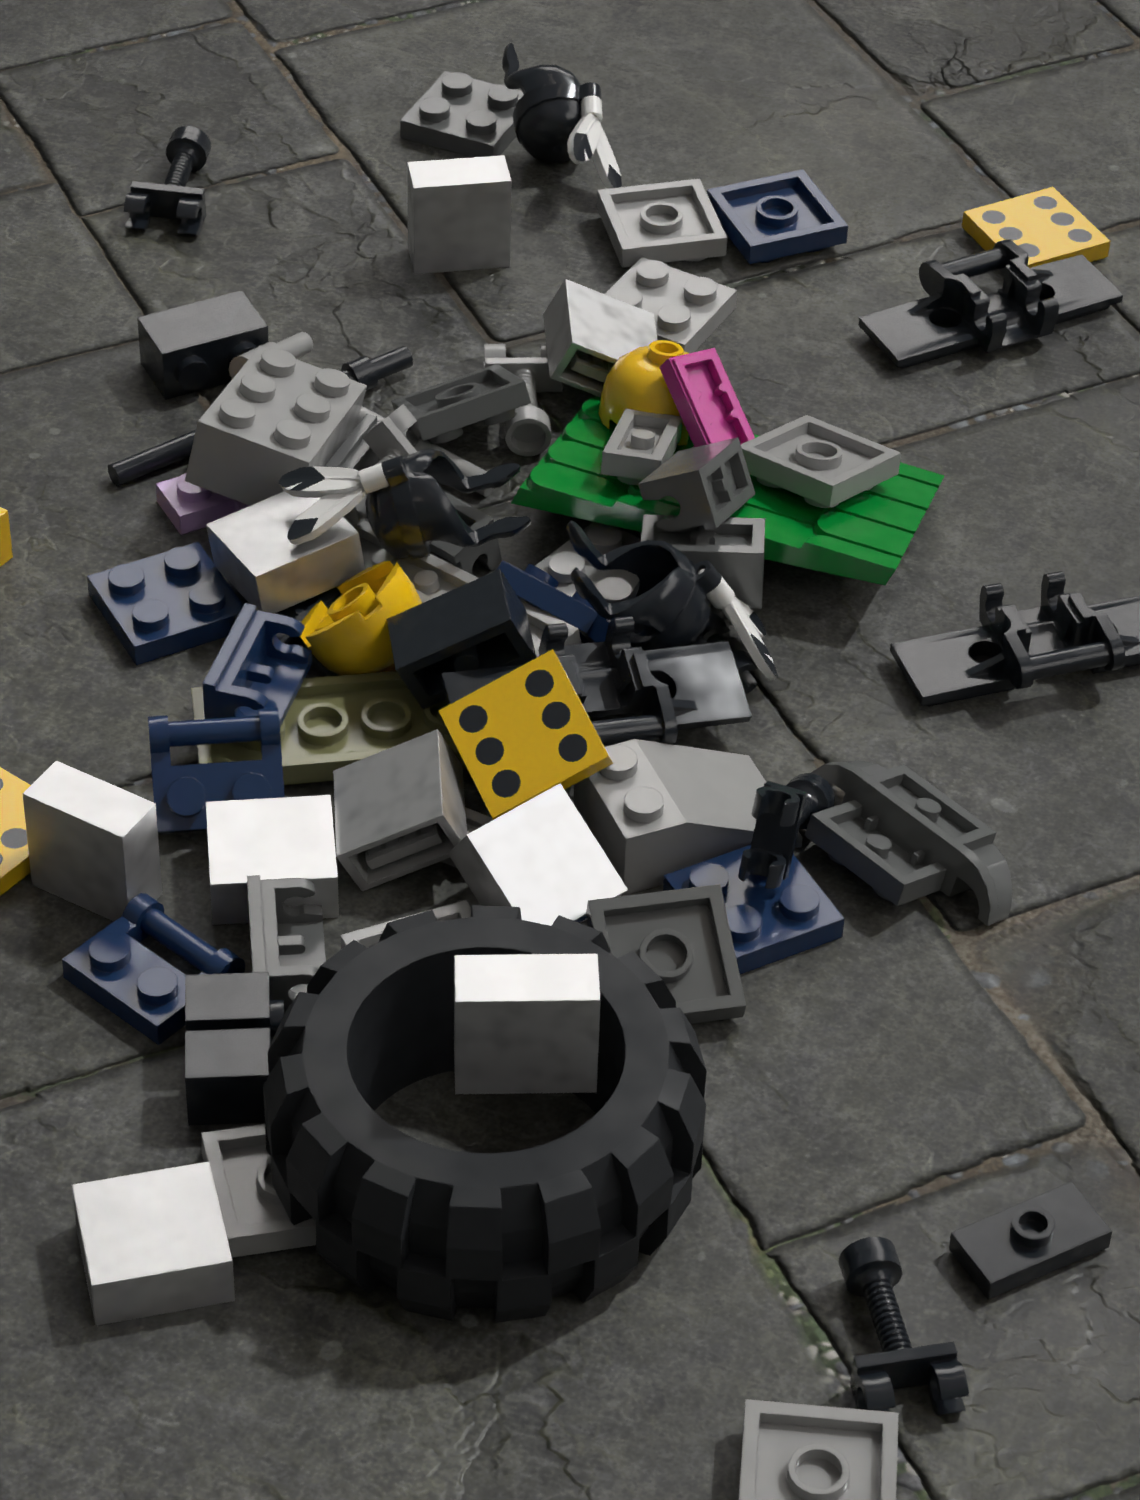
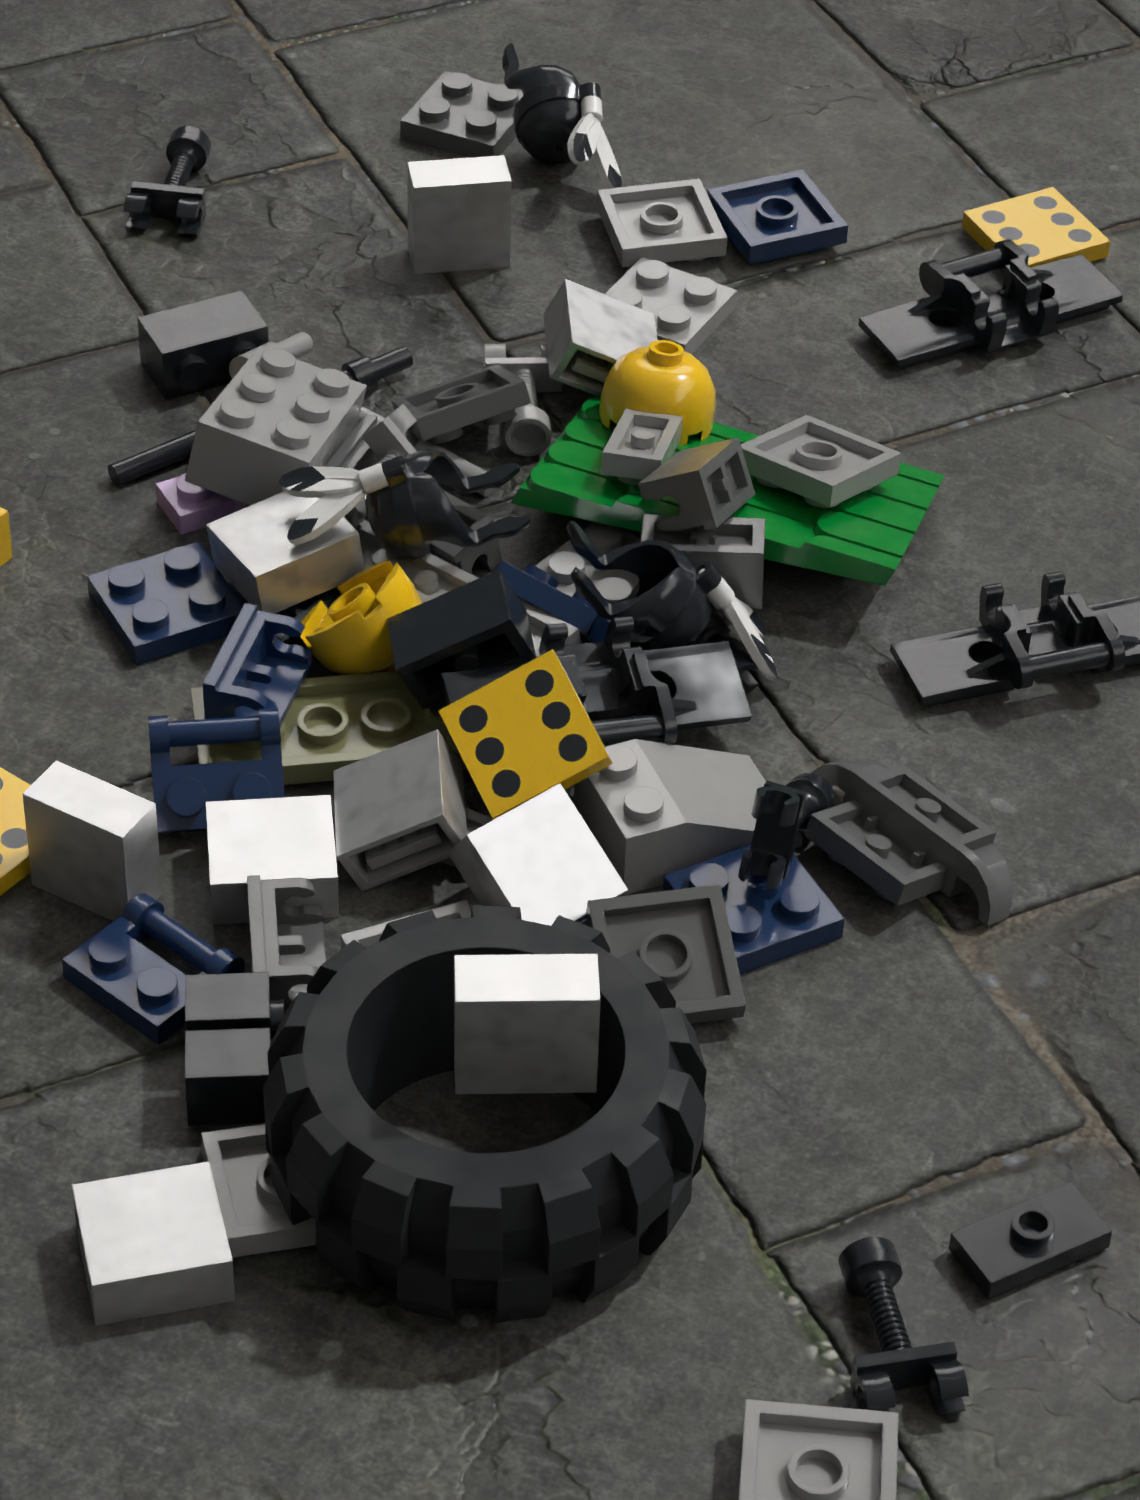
dark pink plate [659,348,755,447] -> none

